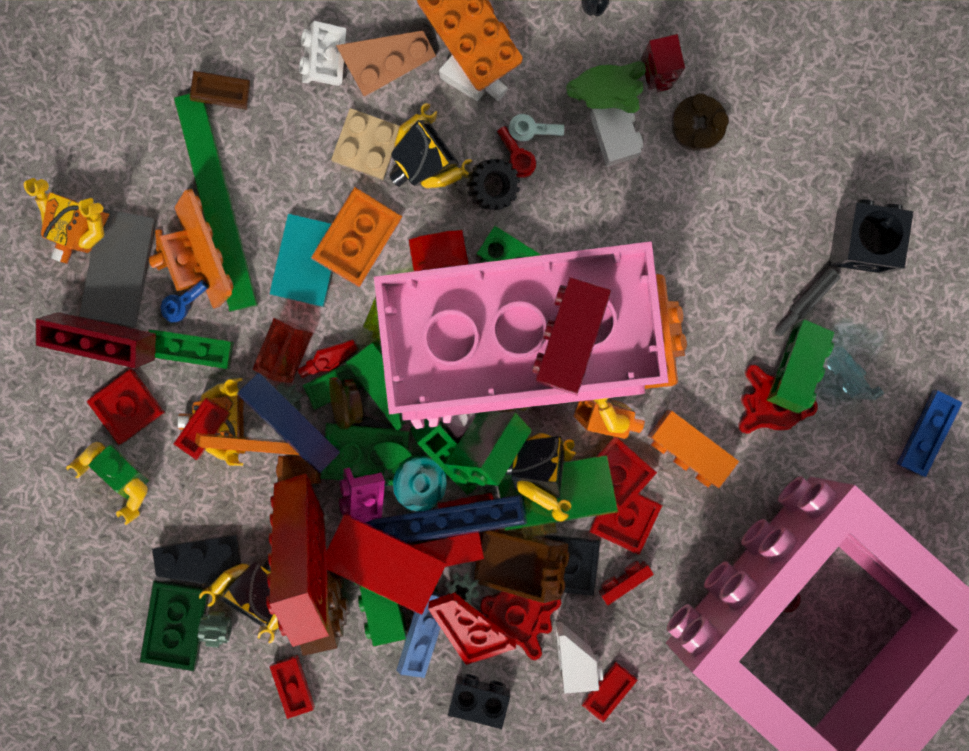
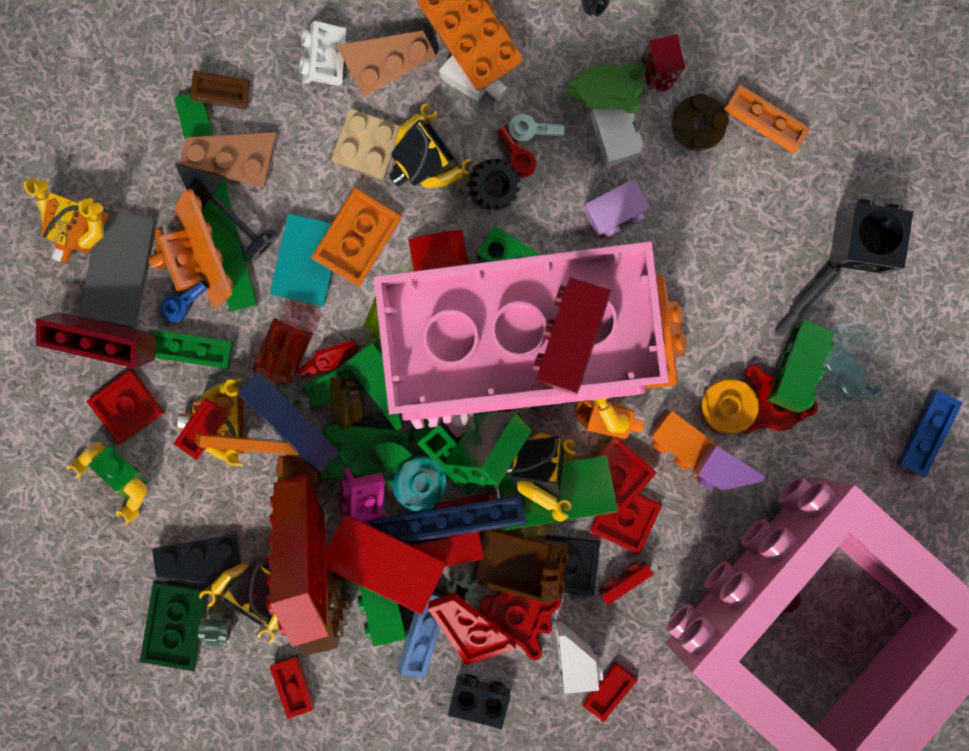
none -> black piece [175,163,279,262]
none -> nougat wing [179,132,276,188]
none -> lavender brick [583,178,650,238]
none -> medium lavender slope [693,444,765,491]
none -> light orange tile [702,379,758,434]
none -> orange plate [724,85,810,154]

